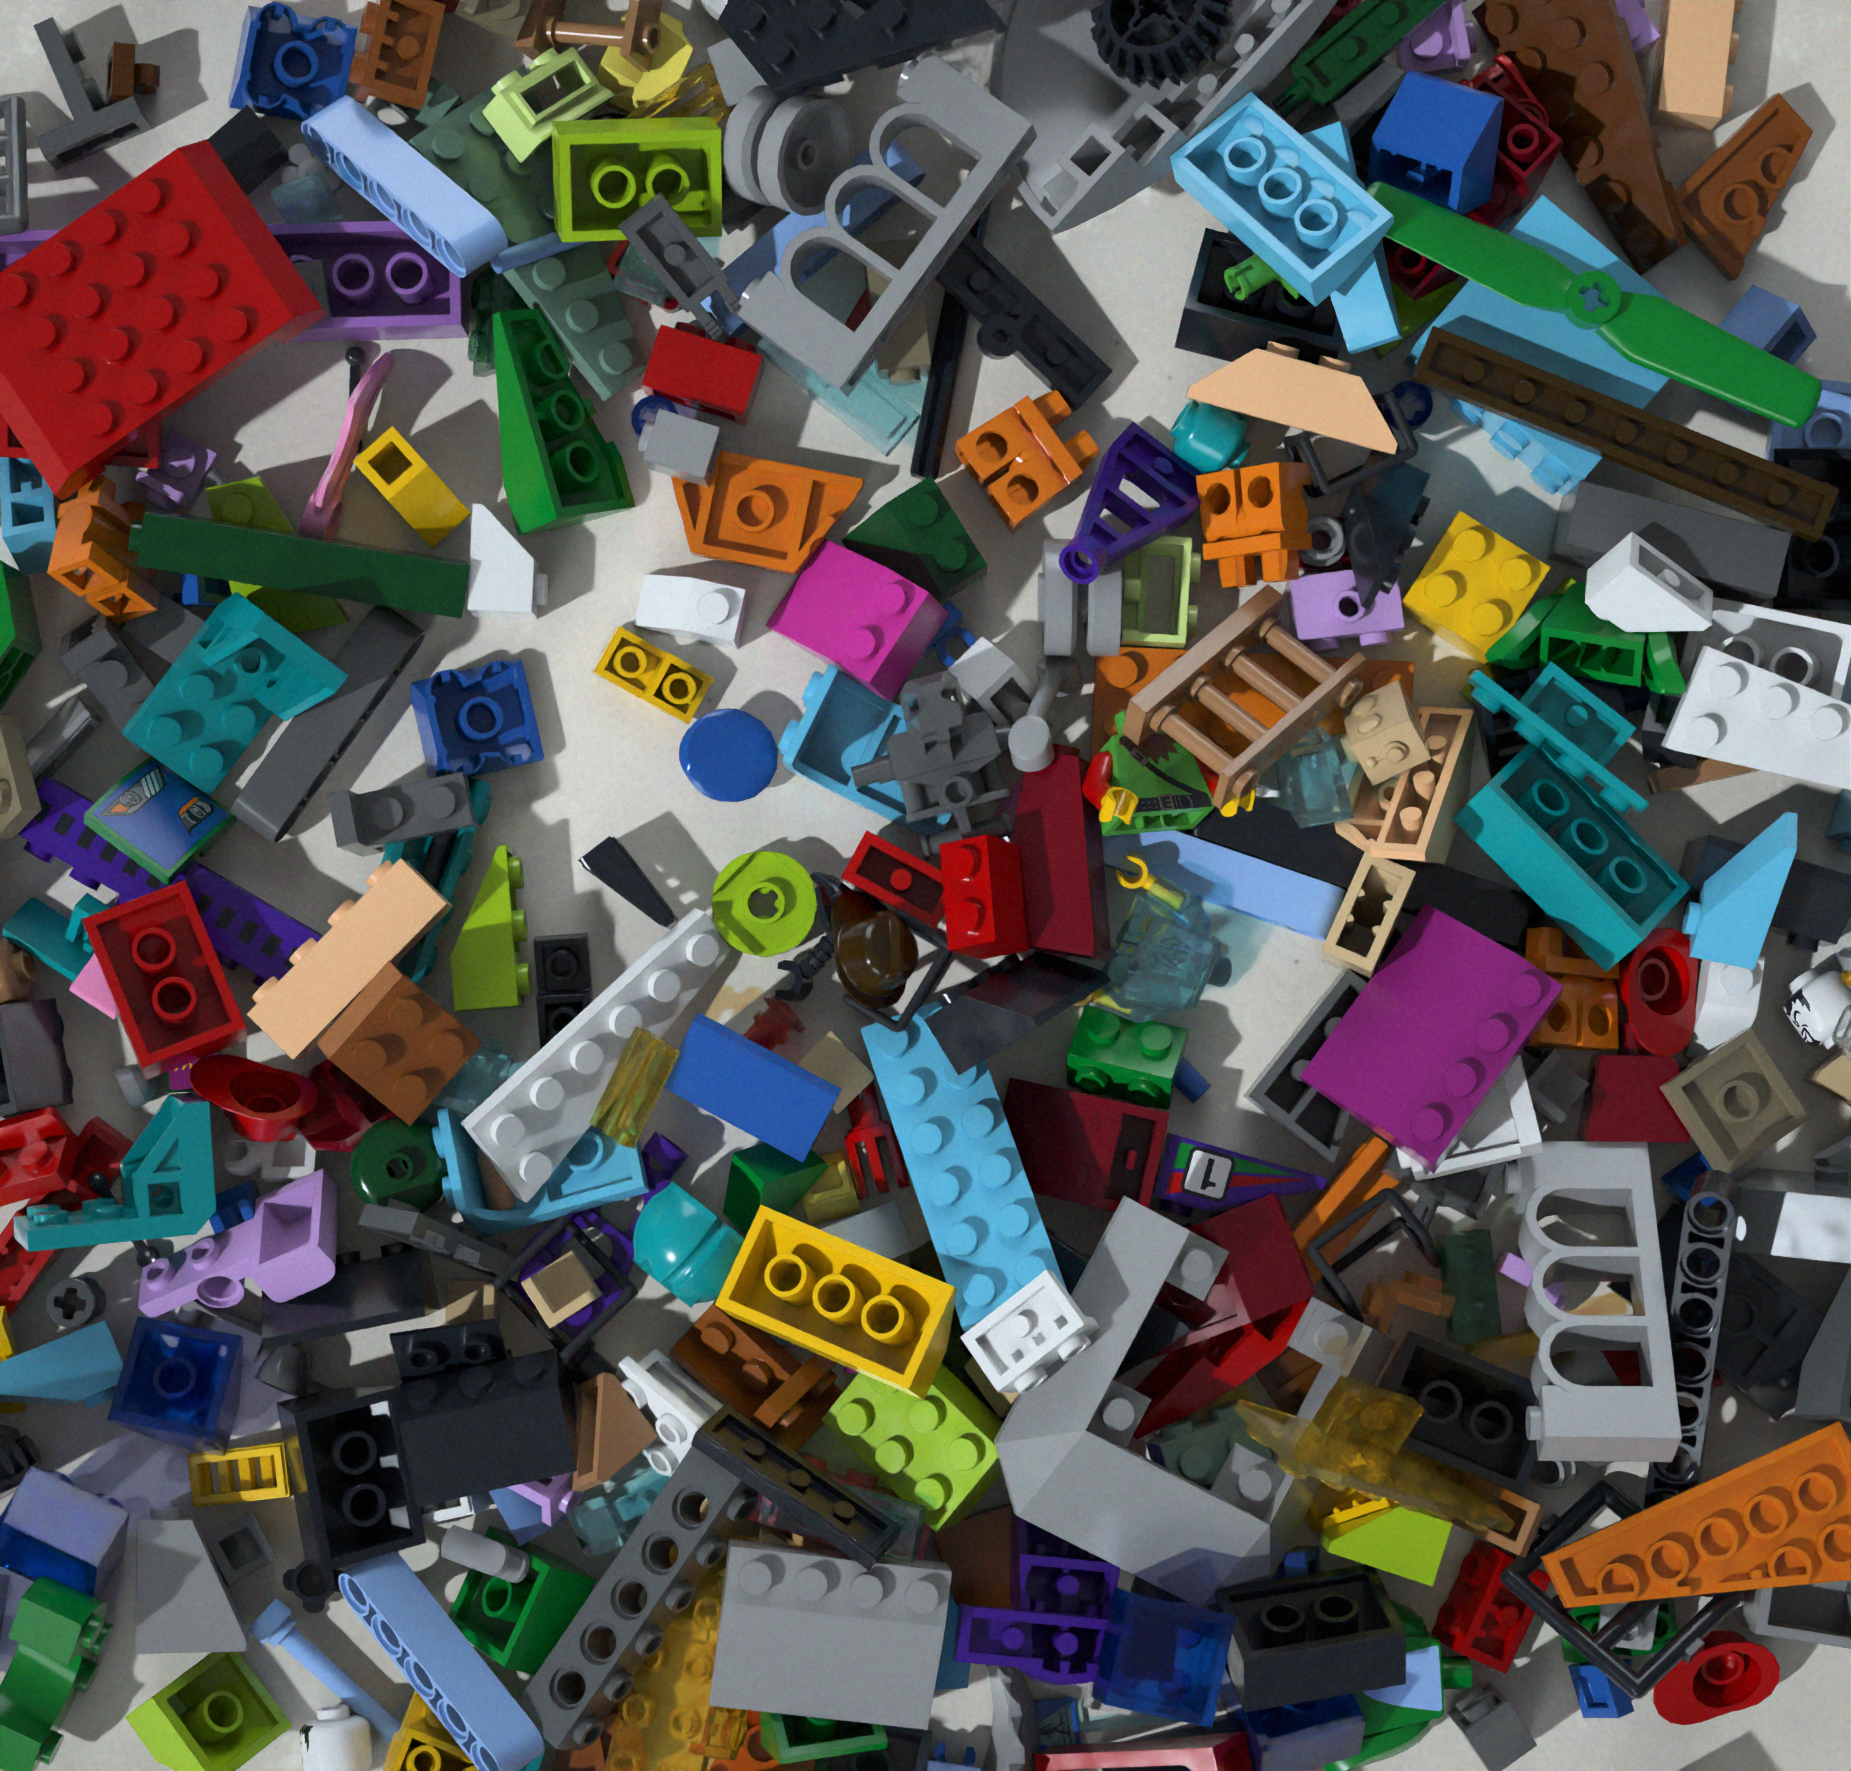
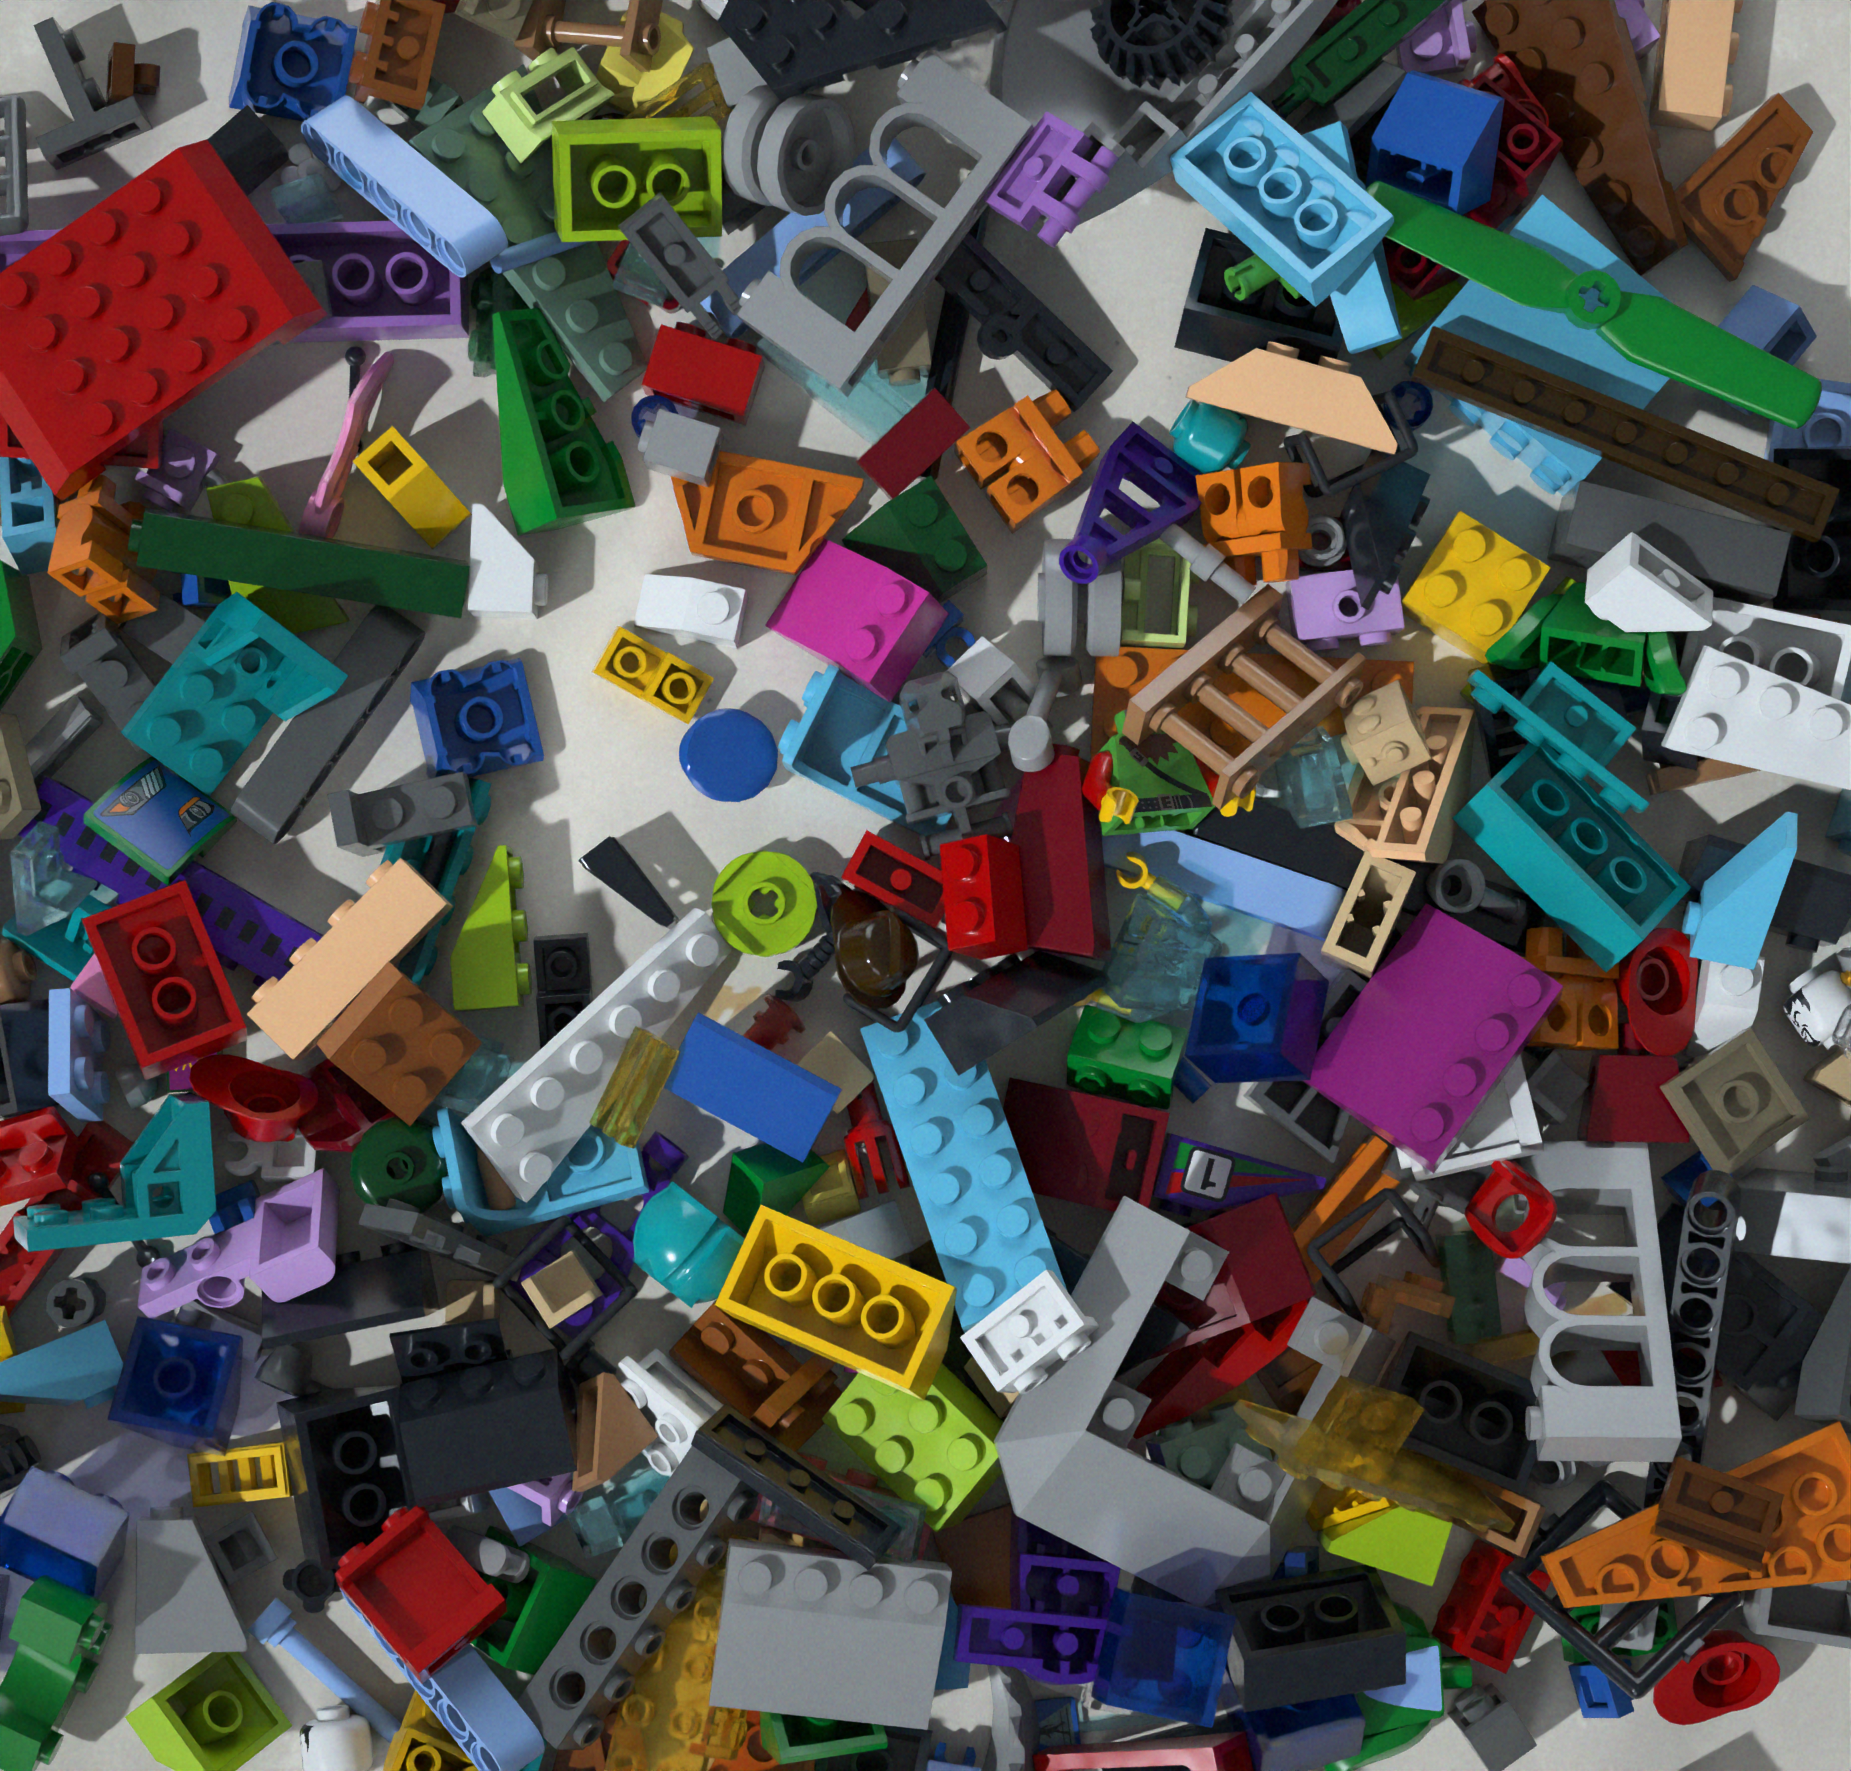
none -> clear light blue slope [10,821,97,936]
none -> light blue plate [48,988,110,1123]
none -> red panel [335,1505,507,1684]
none -> dark red tile [855,388,971,500]
none -> medium lavender plate [983,111,1119,248]
none -> light grey bar [1159,524,1256,605]
none -> clear blue piece [1184,953,1329,1083]
none -> dark grey bar [1426,859,1526,925]
none -> red piece [1464,1160,1558,1259]
none -> reddish brown plate [1650,1456,1784,1572]

